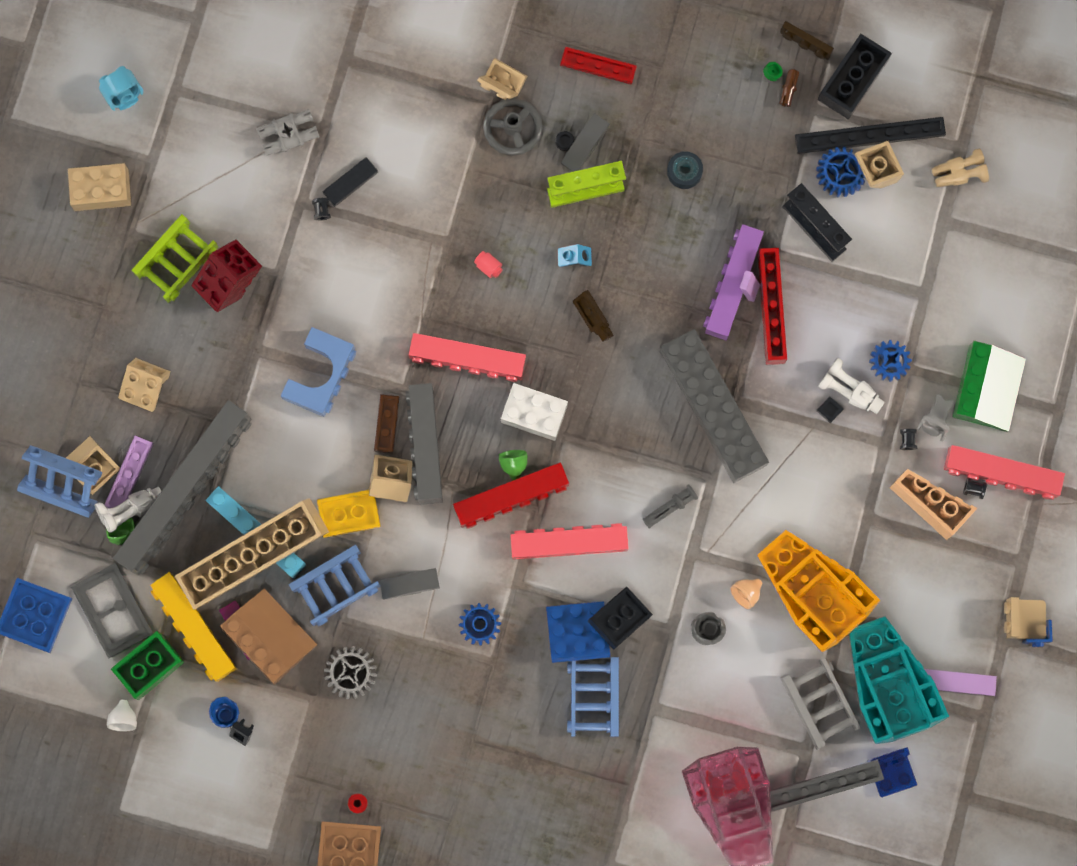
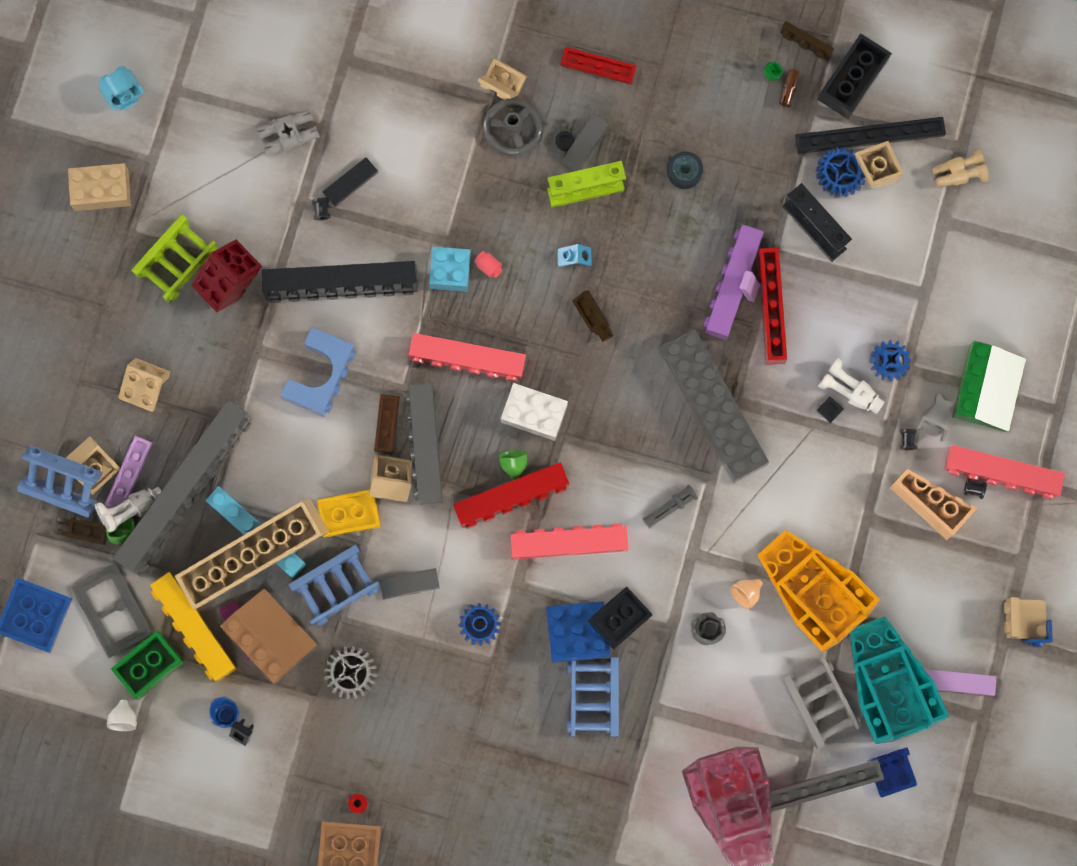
none -> dark brown hinge [53,517,107,545]
none -> black brick [261,261,418,303]
none -> medium azure brick [429,247,471,292]

